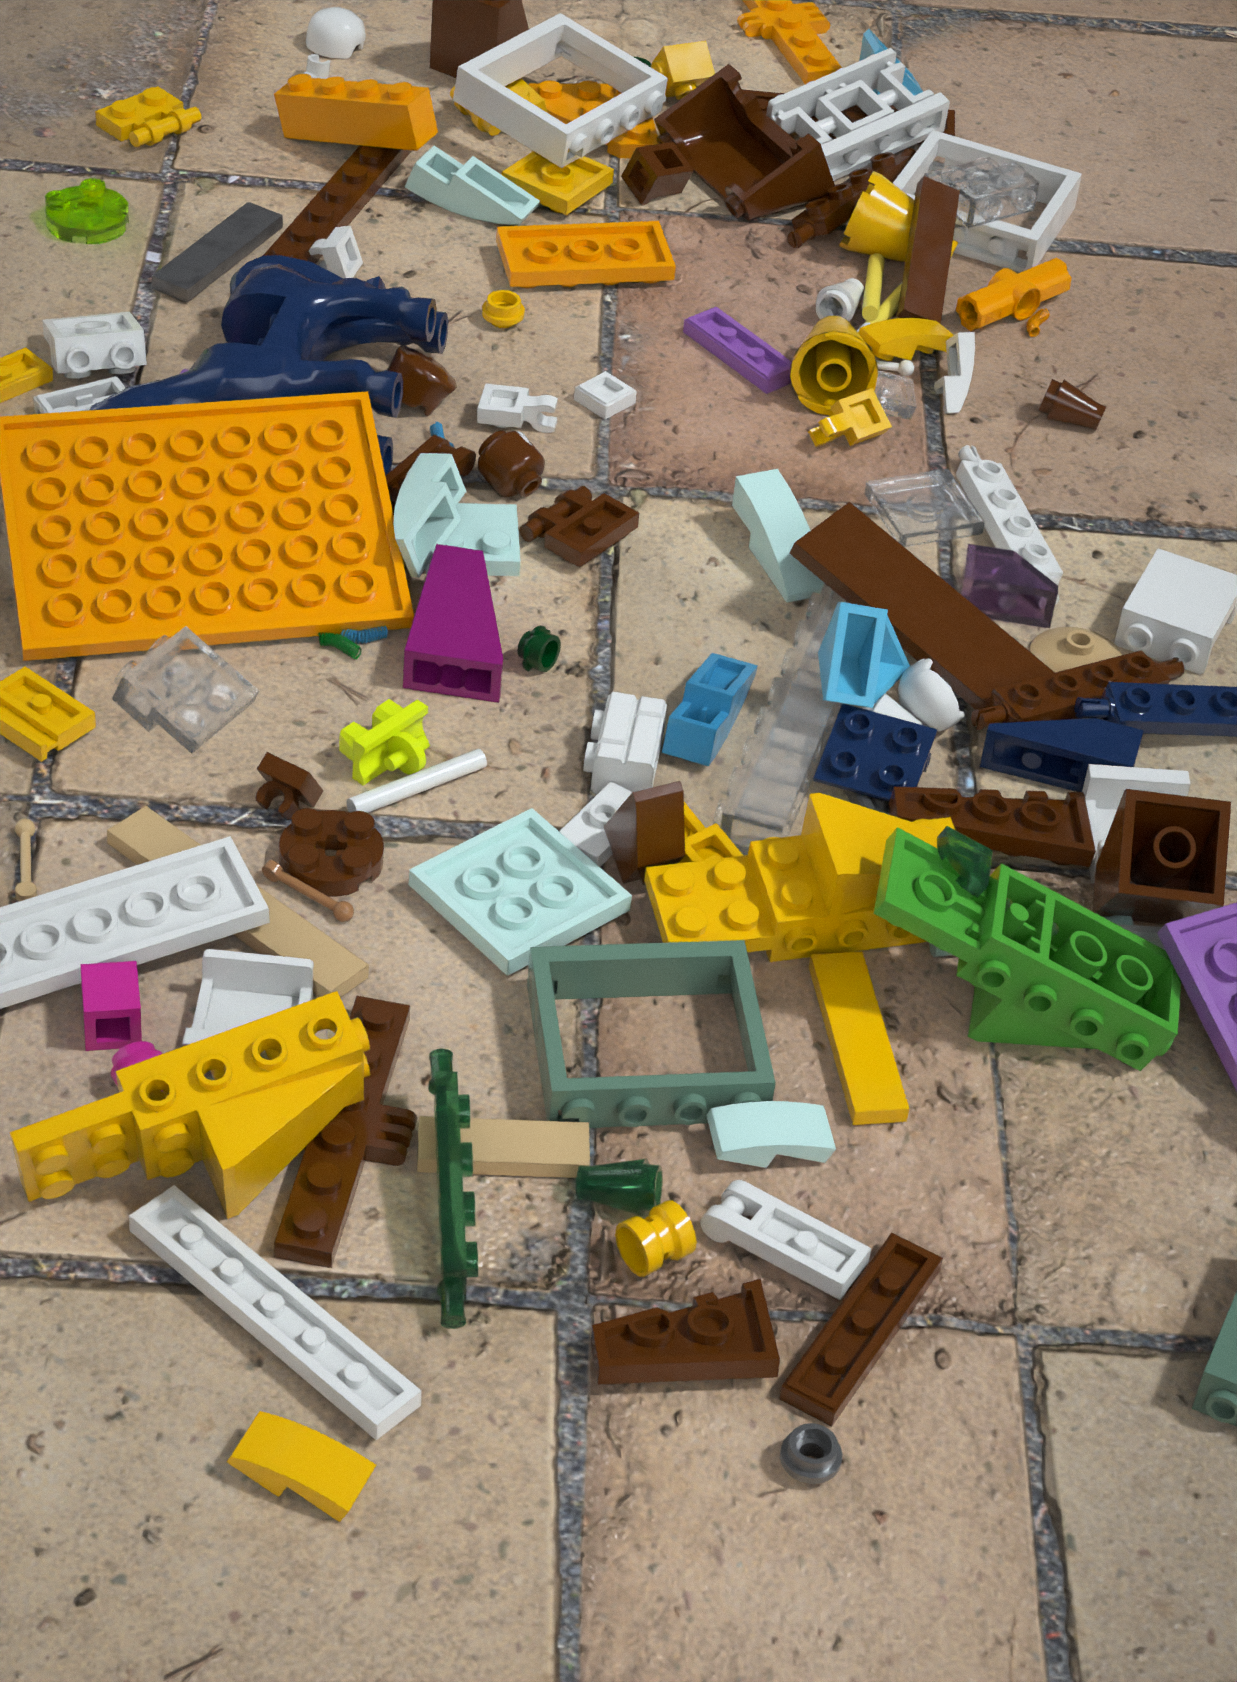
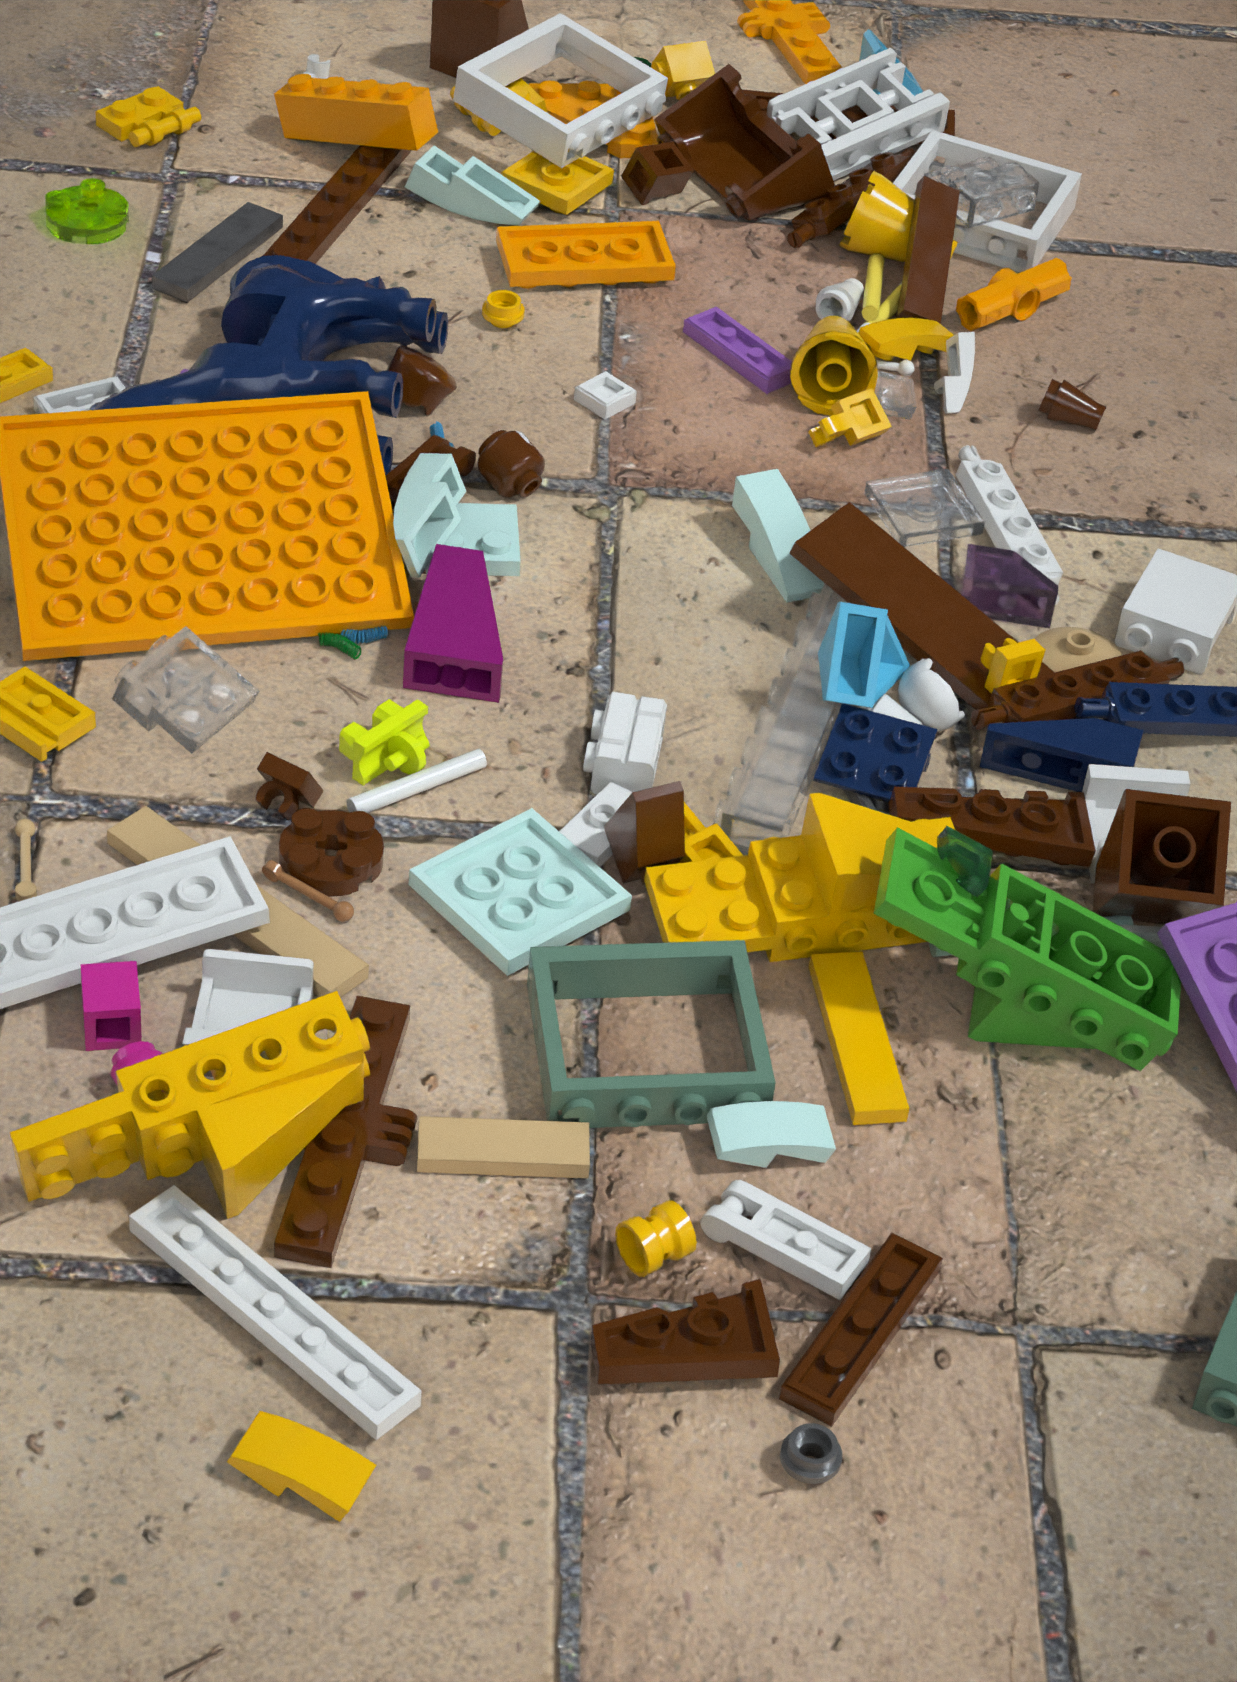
white plate [42,312,147,378] -> none
white hair [306,7,366,59] -> none
white tile [309,226,363,278] -> none
clear green plate [428,1048,478,1329] -> none
white plate [477,384,558,433] -> none
dark green plate [517,625,561,672] -> none
reddish brown plate [519,486,640,568] -> none
clear green cone [576,1158,663,1216] -> none
dark azure slope [662,653,758,766] -> none
light orange leg [1026,308,1050,337] -> none
none -> yellow tile [981,638,1046,694]

